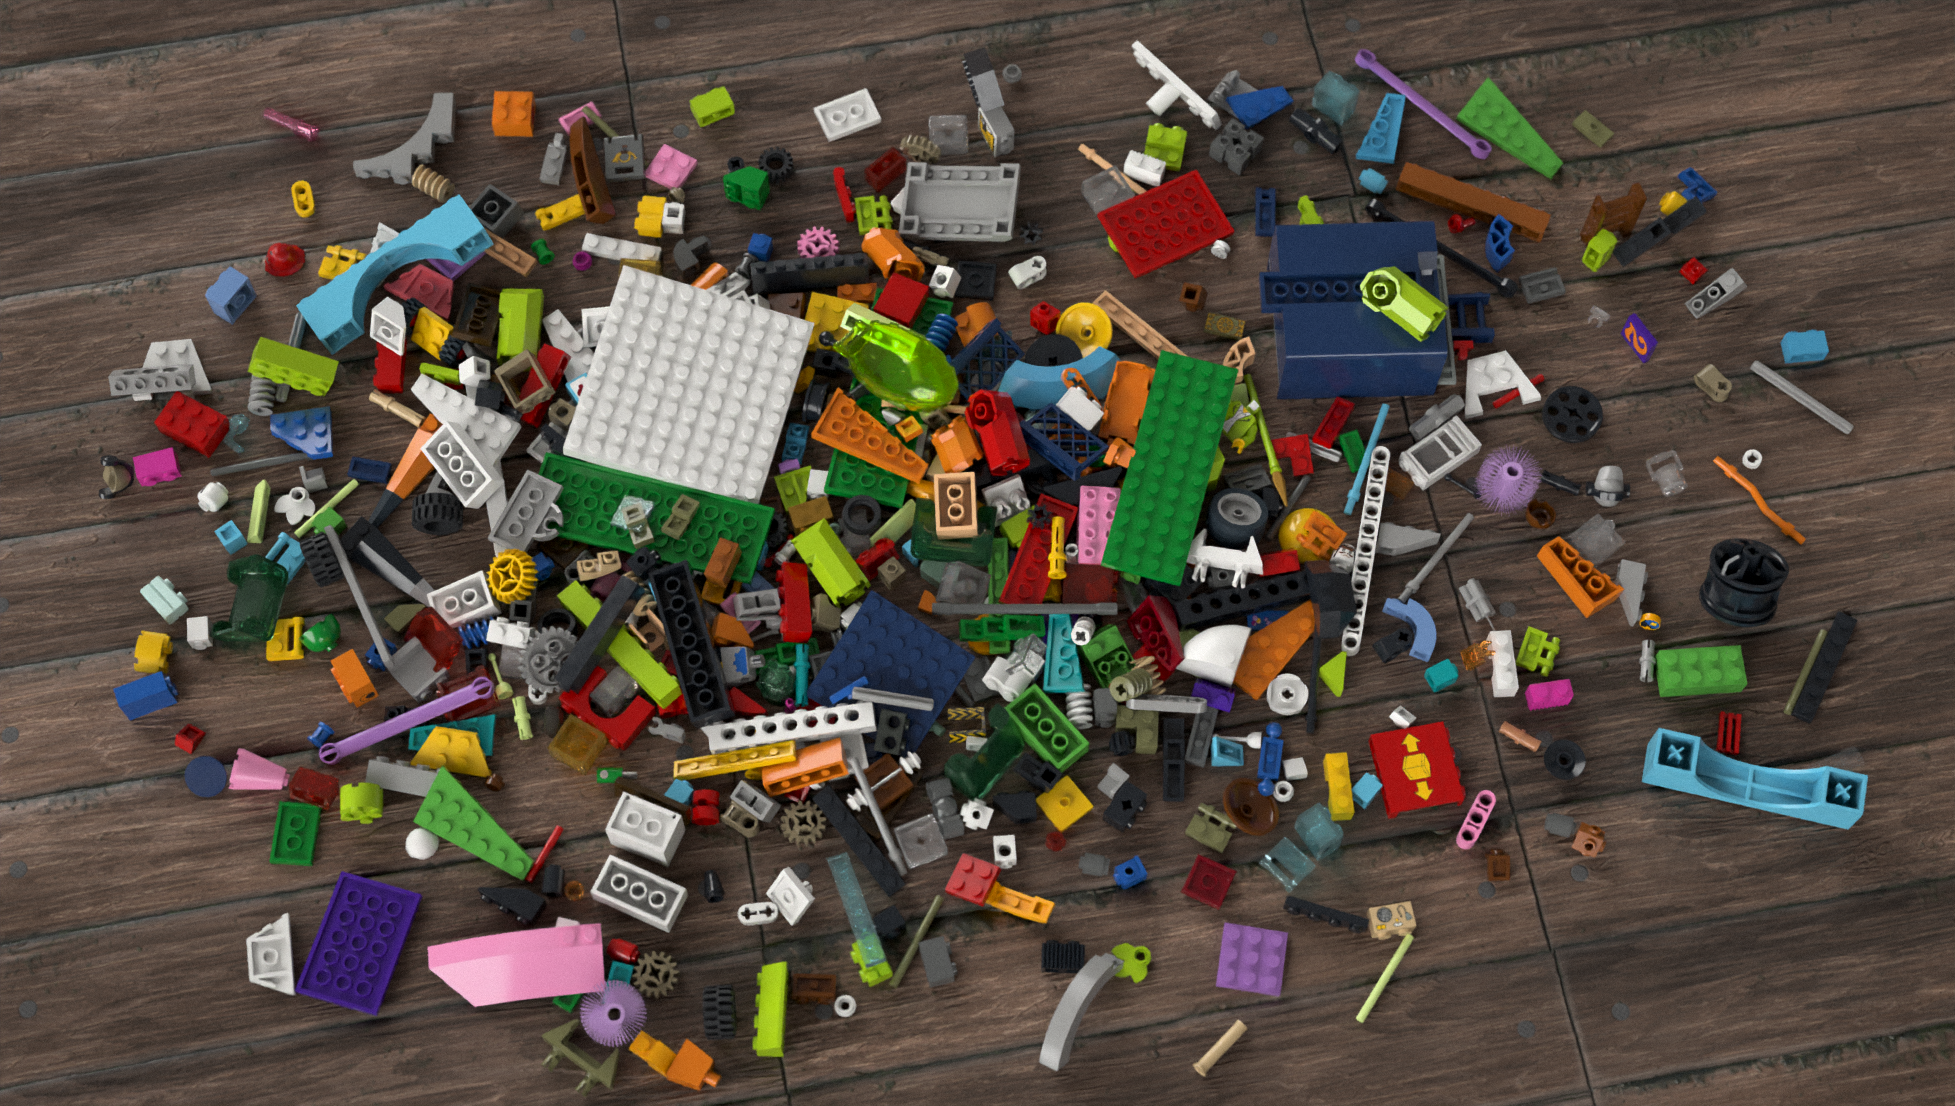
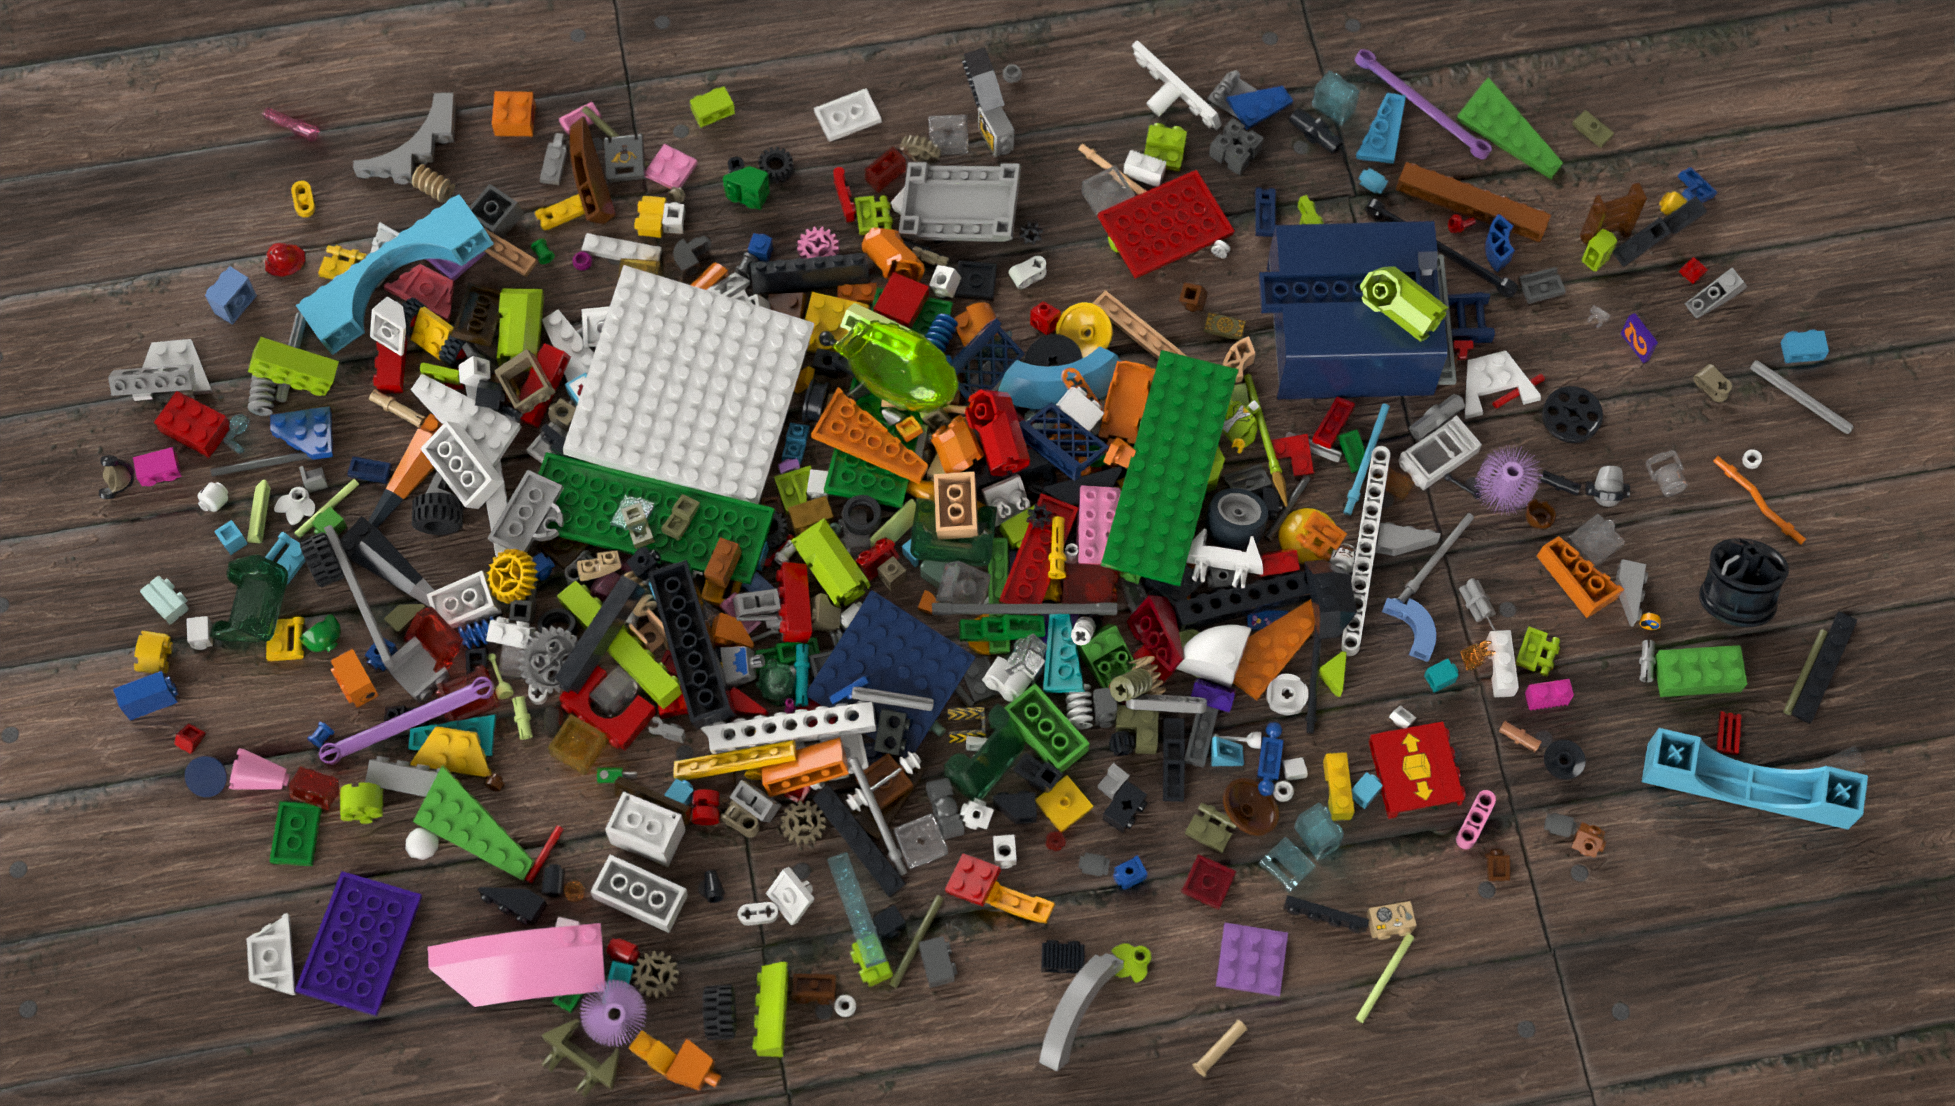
black piece [1372,628,1413,664] -> none

